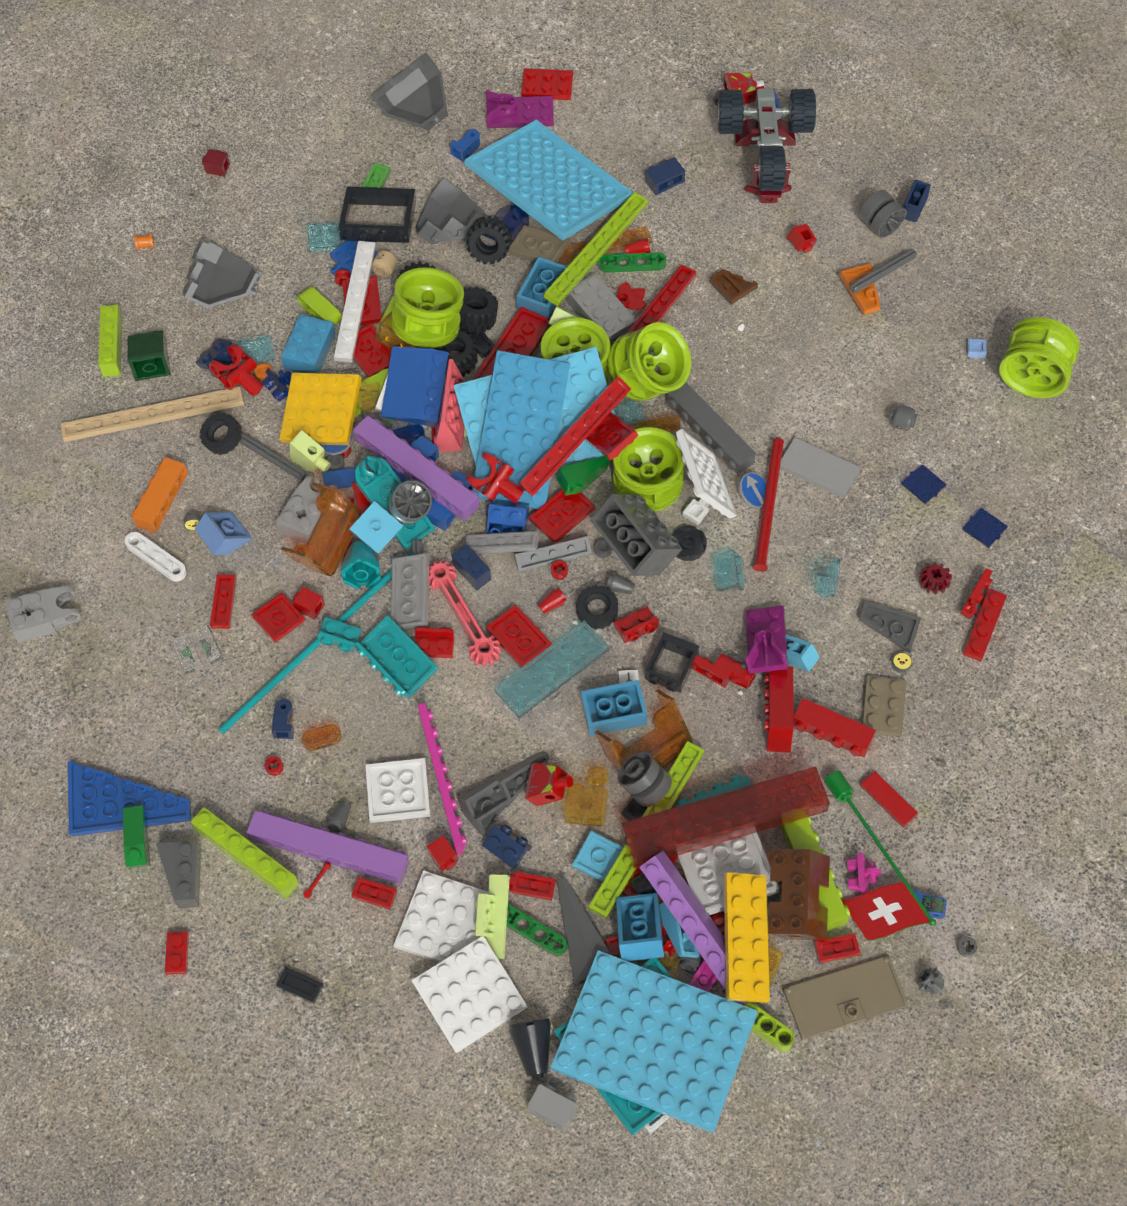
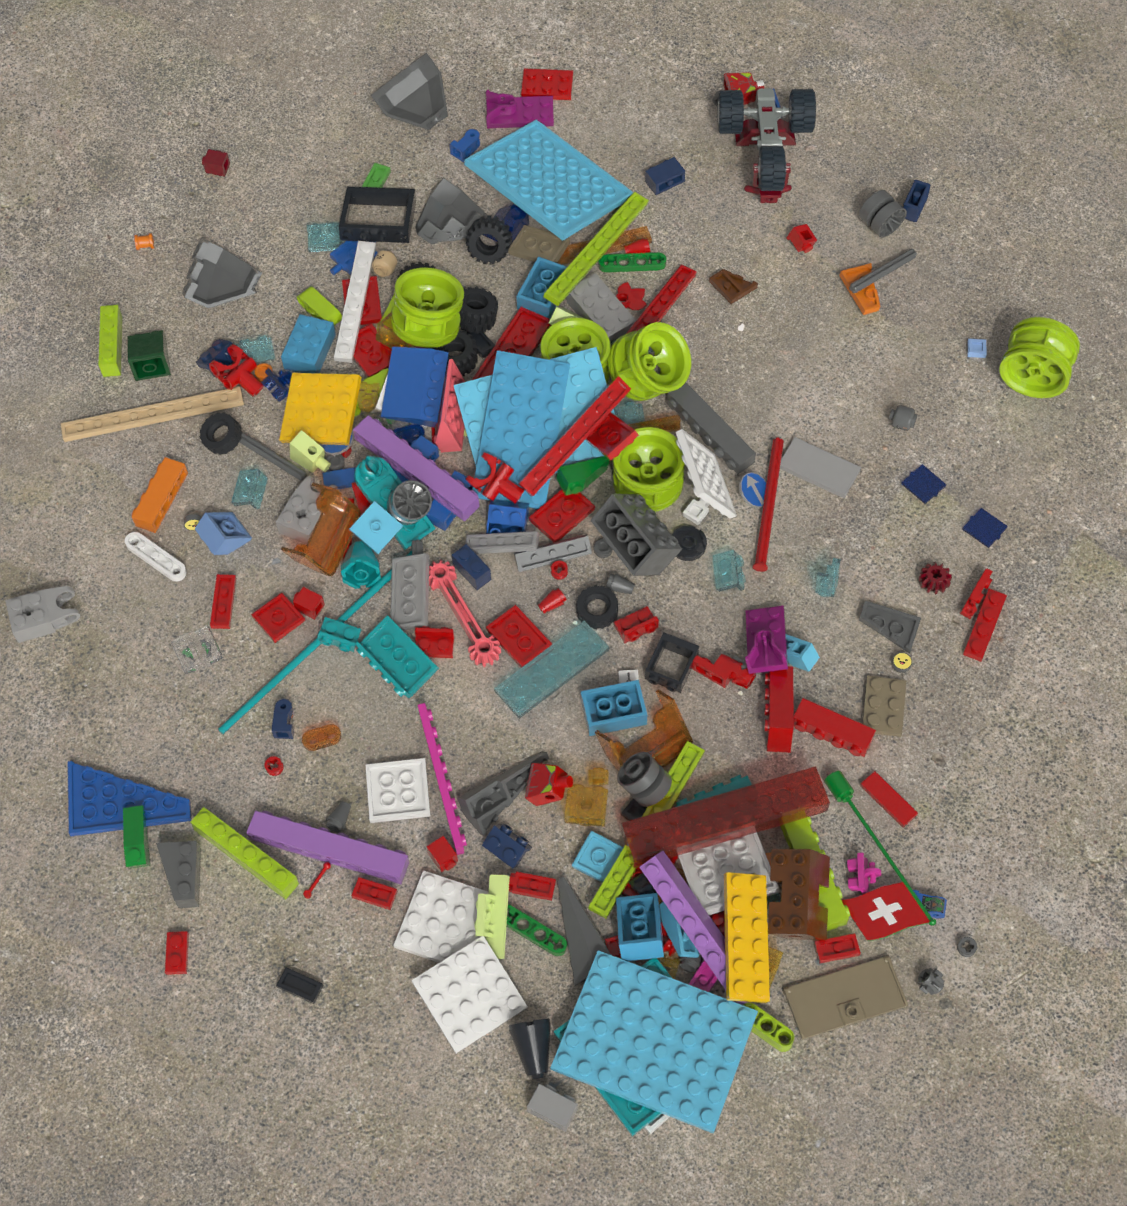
red bush [335,270,350,286] -> none
none -> clear light blue bracket [231,469,268,509]

